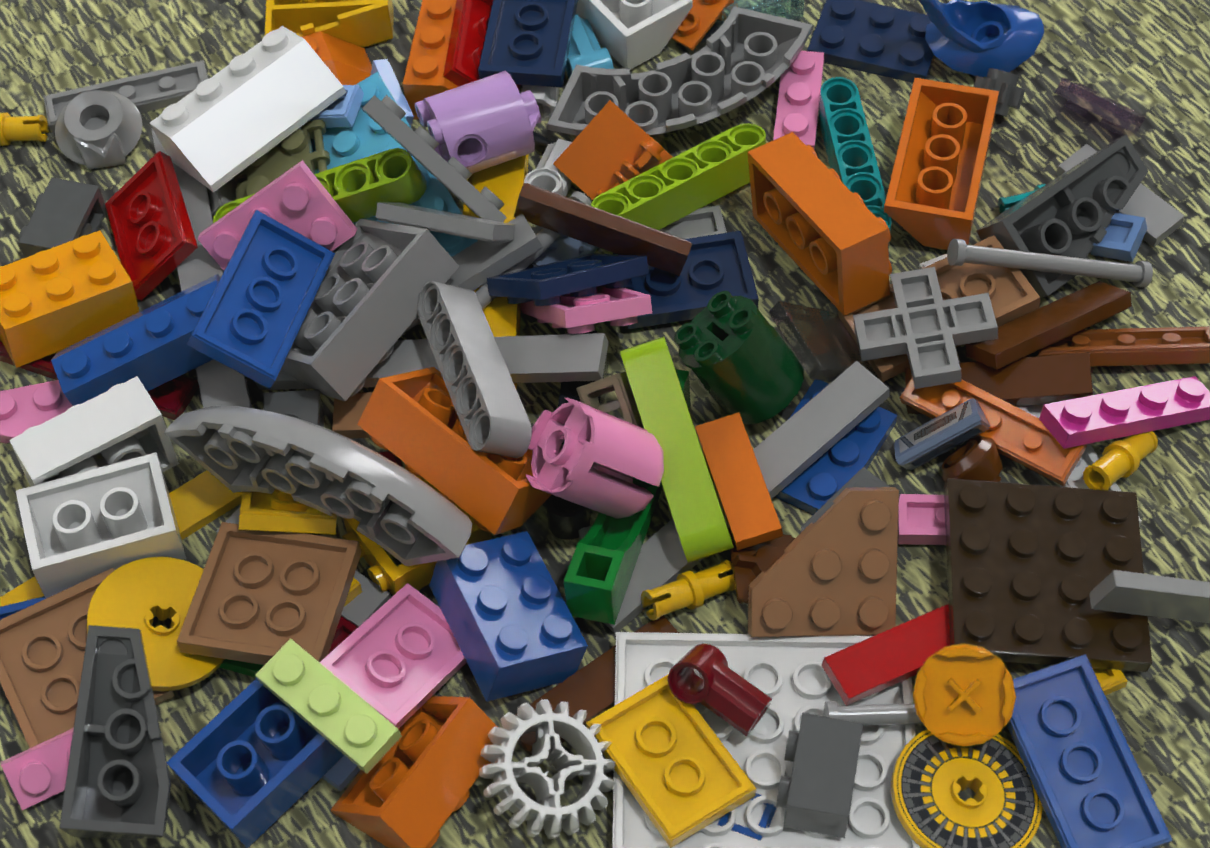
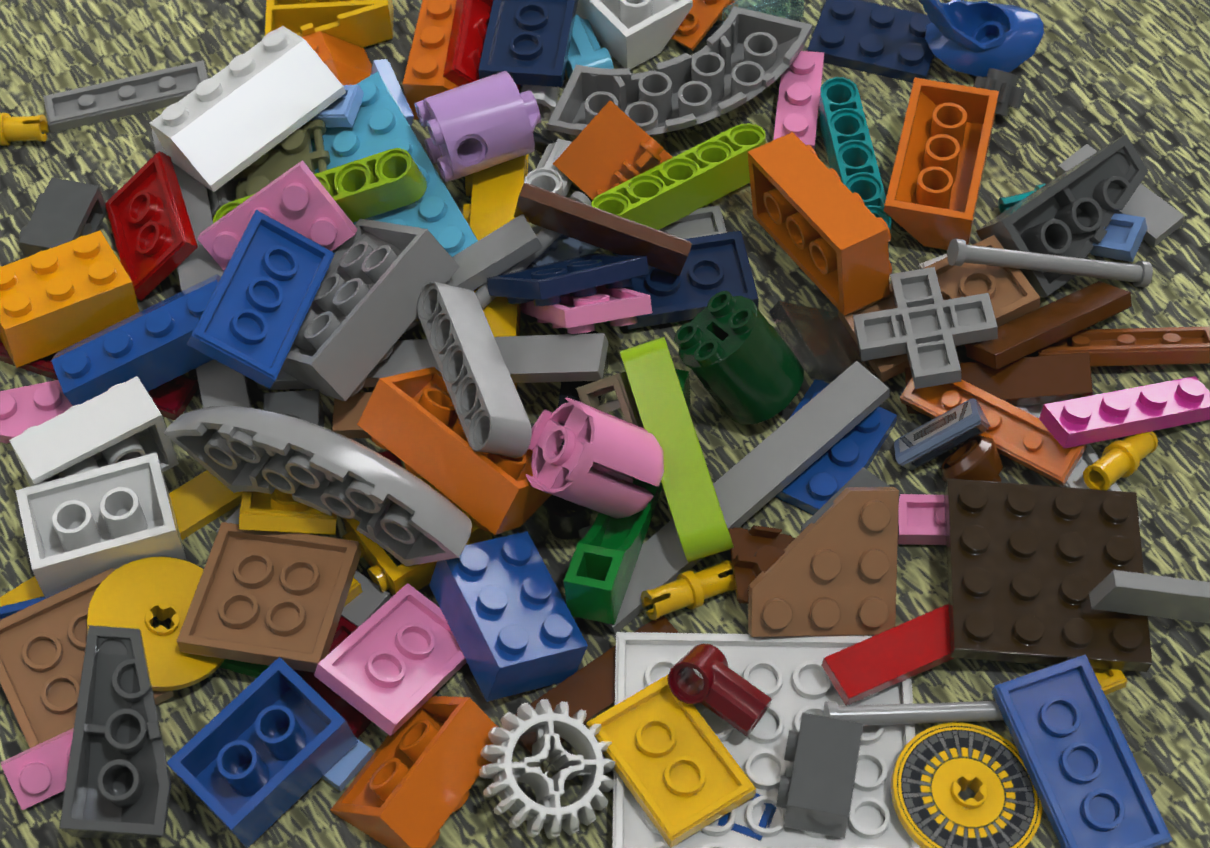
light grey piece [55,90,142,170] -> none
yellowish green plate [255,638,402,774] -> none
light grey plate [362,95,507,222] -> none
light grey tile [375,202,515,242] -> none
orange tile [695,412,783,551] -> none
light orange tile [913,643,1016,747] -> none
clear purple plate [1055,78,1146,135] -> none

